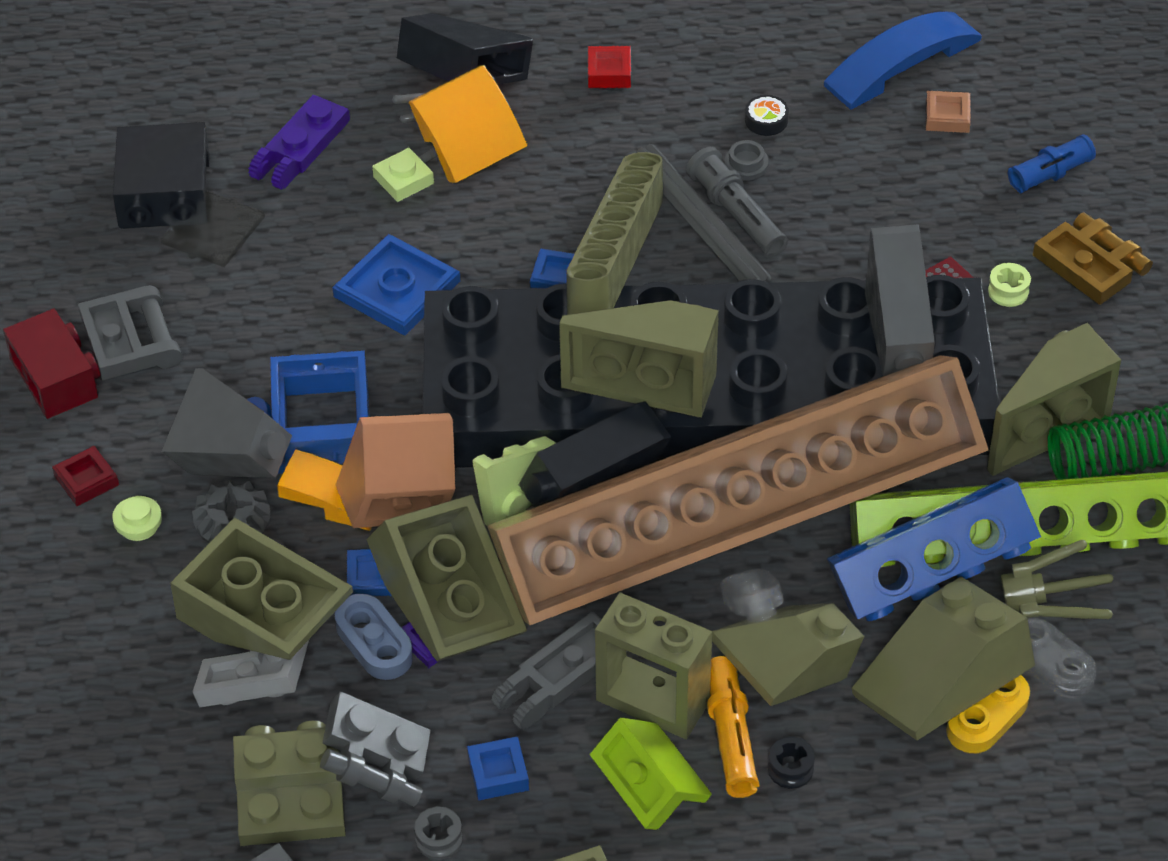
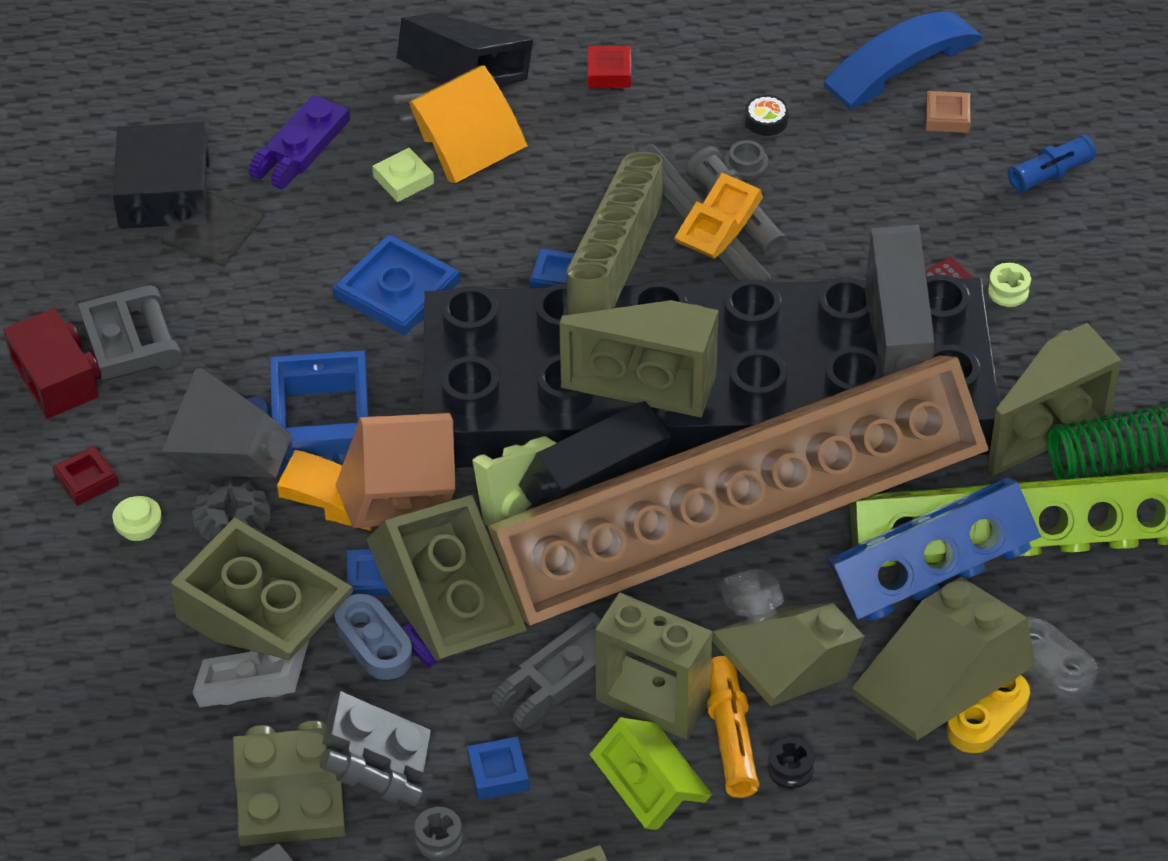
olive plant [1001,540,1113,619] -> none
pearl gold plate [1033,212,1153,305] -> none
none -> light orange slope [674,173,763,259]

